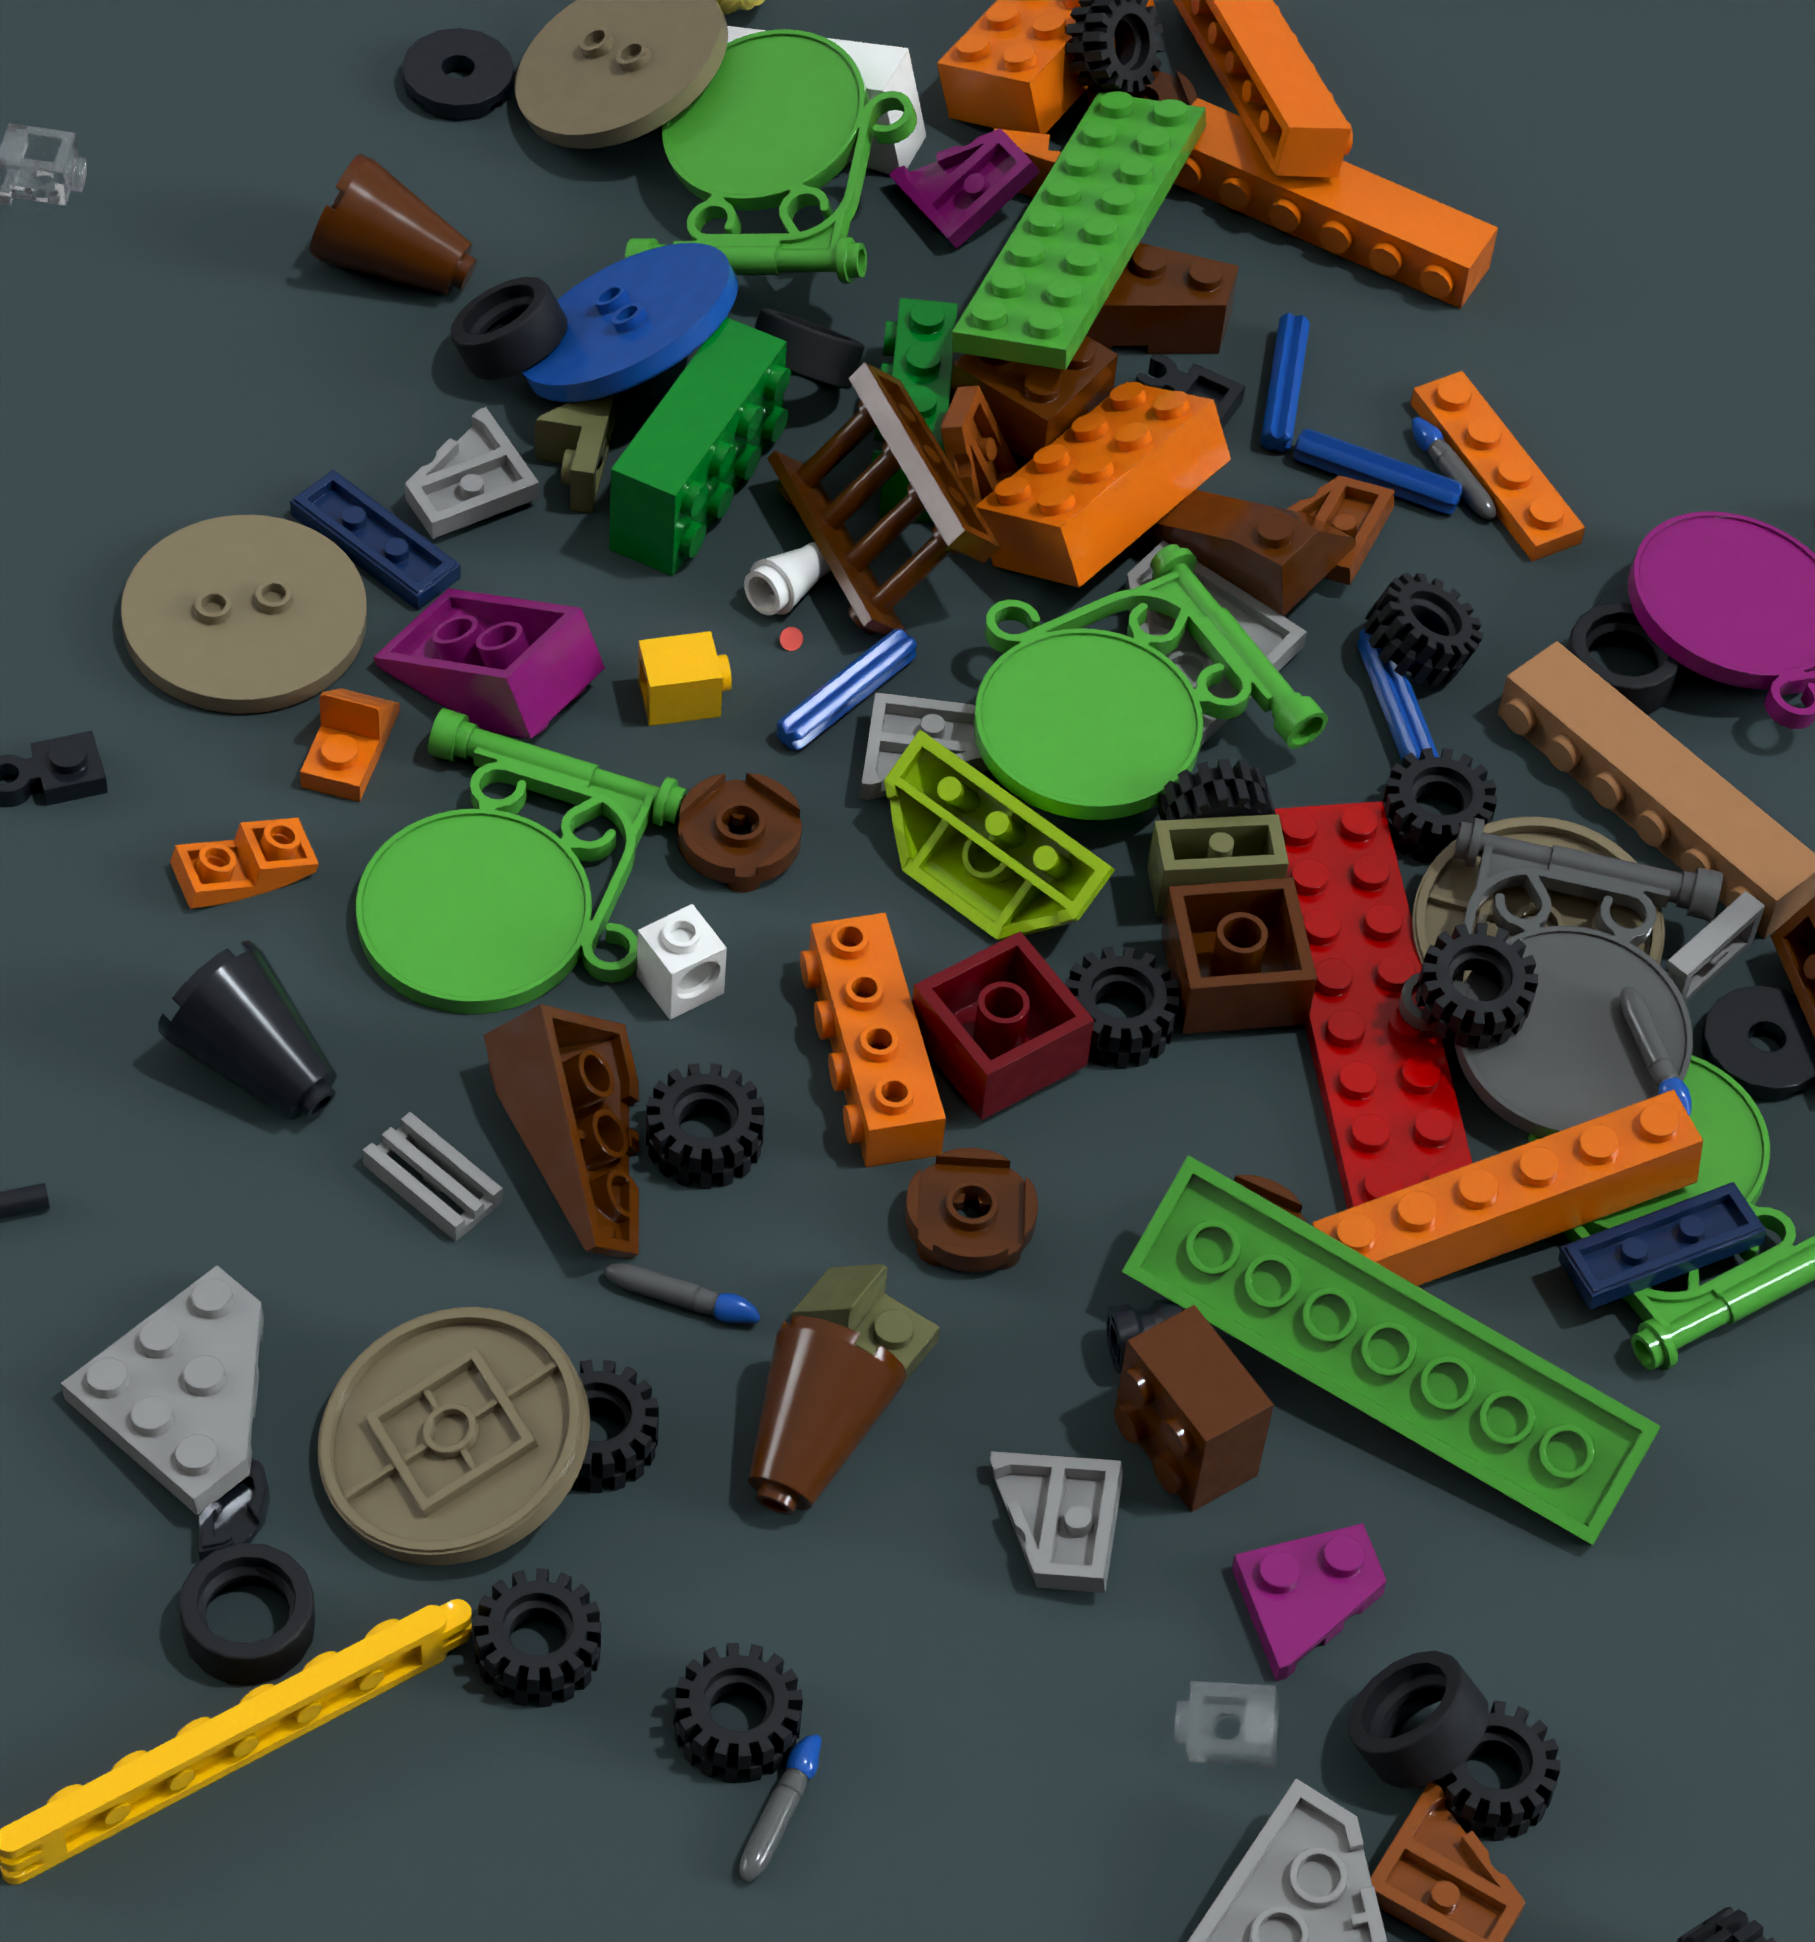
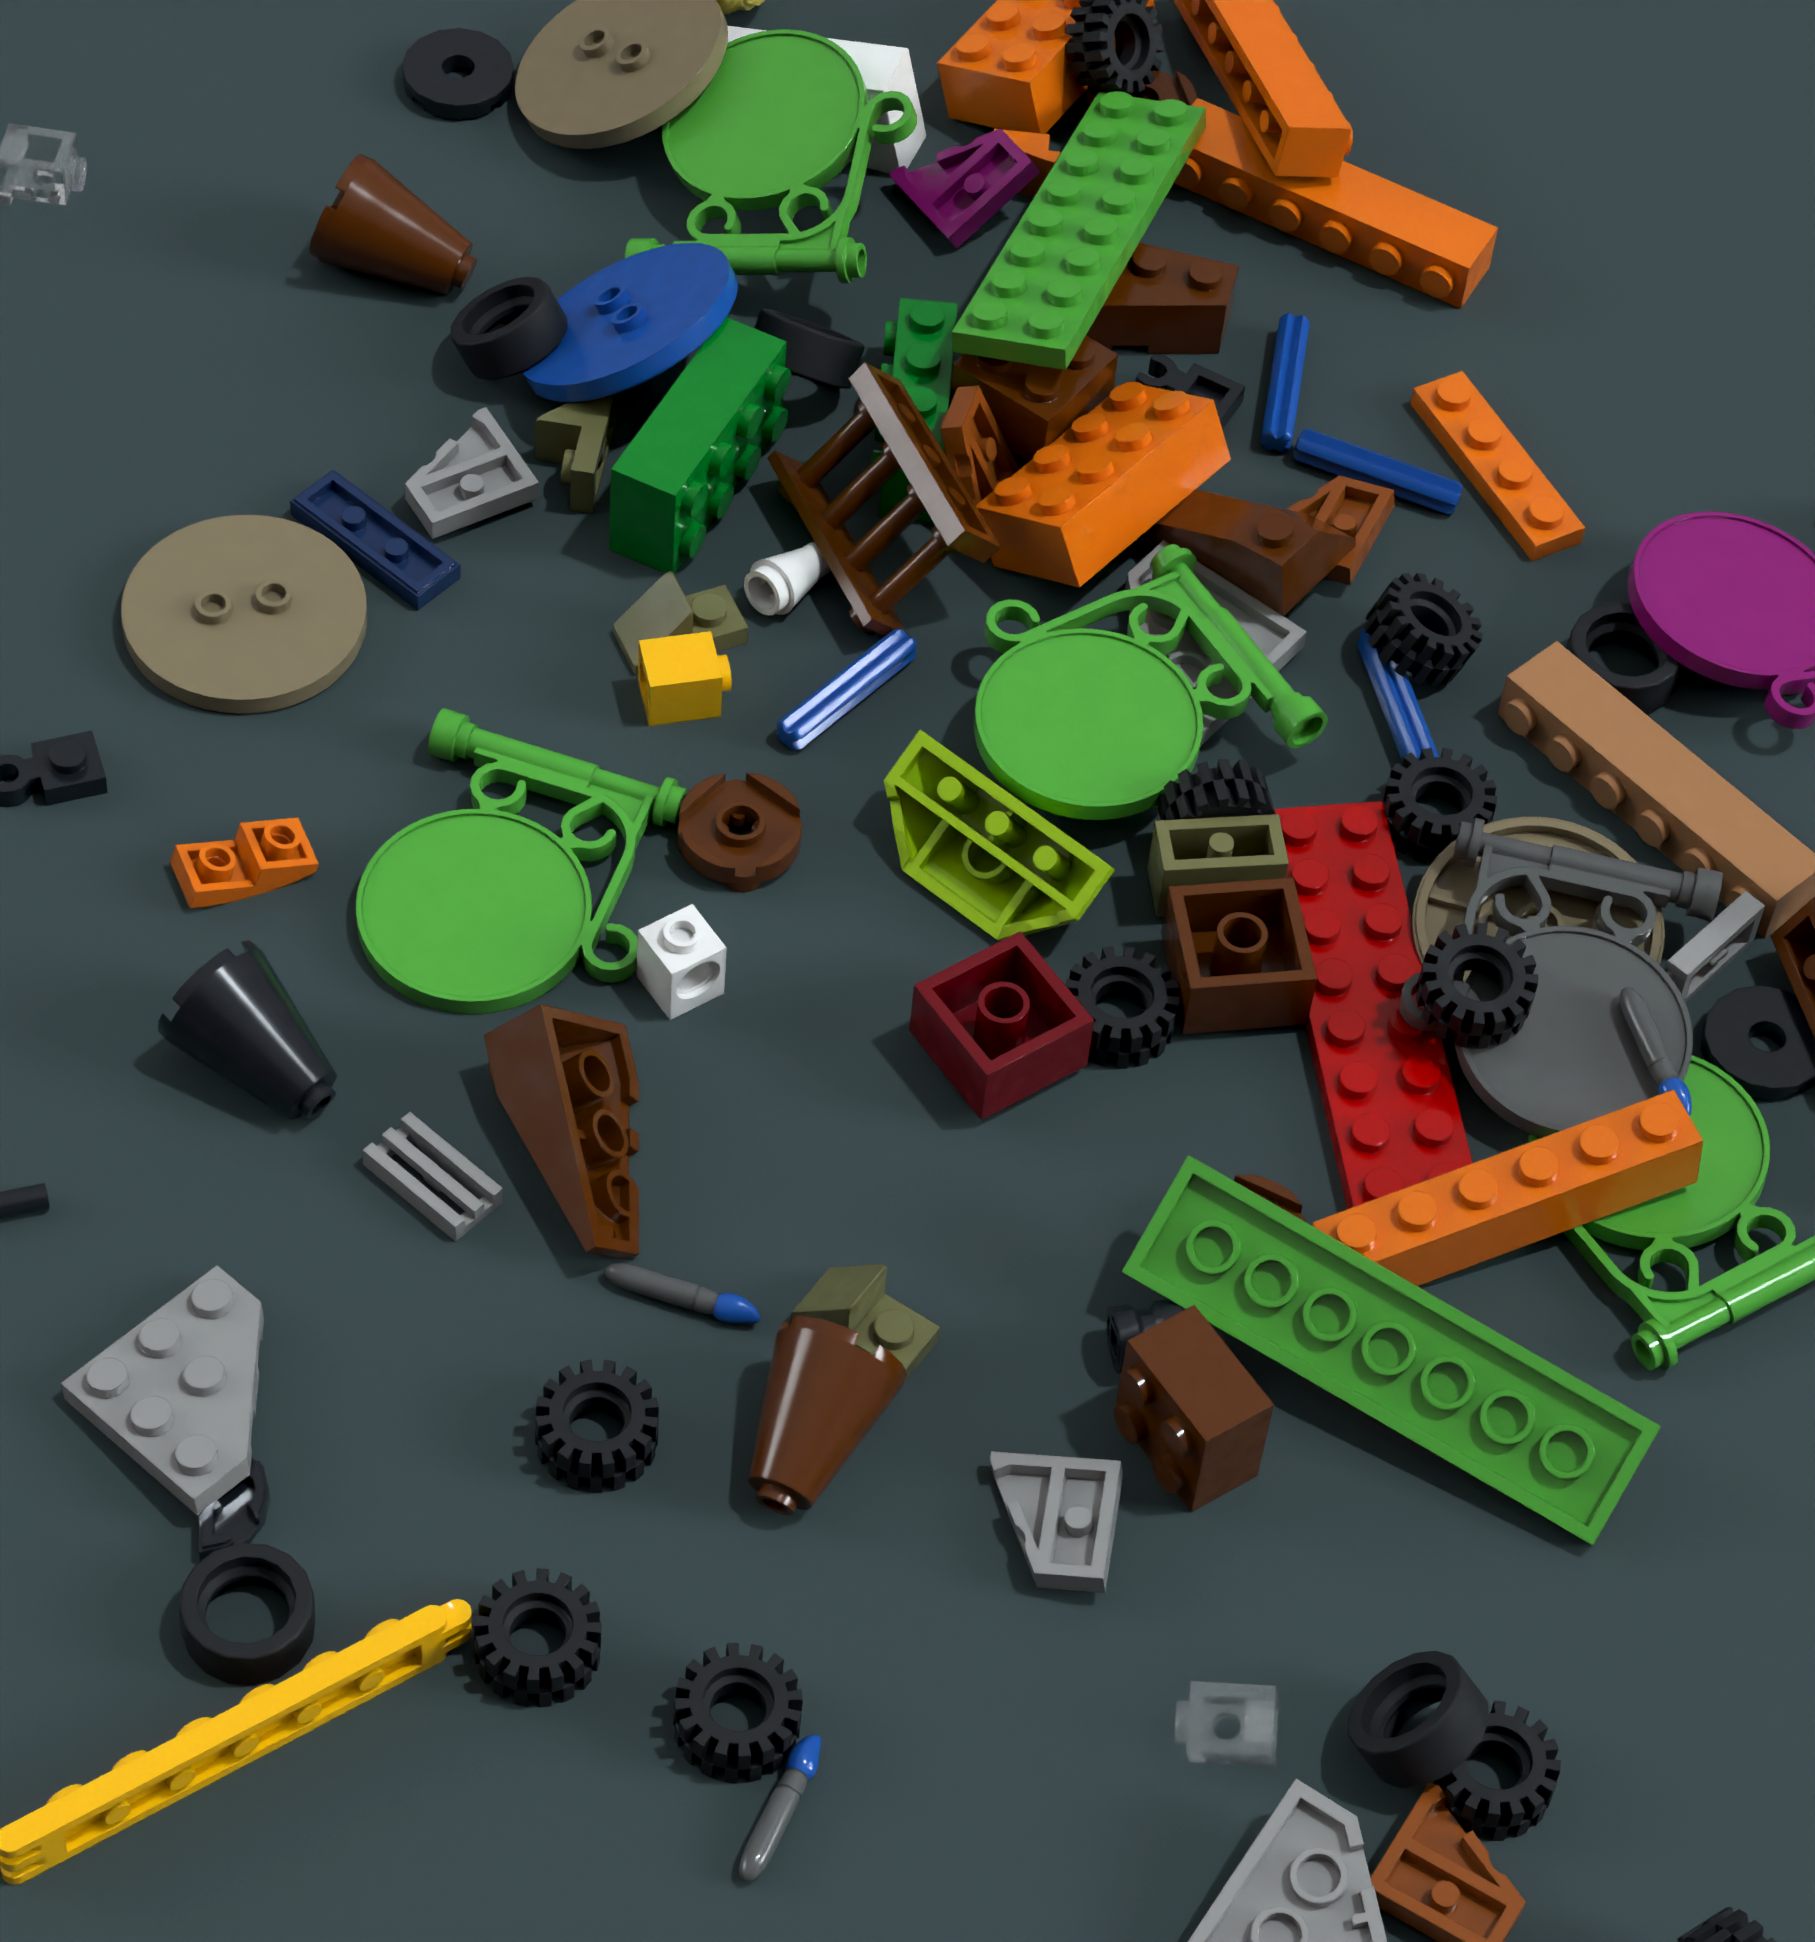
orange slope [300,688,400,802] -> none
dark tan plate [318,1307,590,1566] -> none
magenta slope [373,588,605,739] -> none
black tyre [646,1063,765,1189] -> none
coral piece [779,627,803,651] -> none
orange brick [800,912,946,1168] -> none
light grey wing [860,692,989,800] -> none
reddish brown plate [905,1148,1038,1272] -> none
magenta wing [1231,1523,1387,1681] -> none
dark grey piece [1412,417,1496,520] -> none
dark blue tile [1558,1182,1767,1310] -> none
none -> olive slope [613,571,748,676]

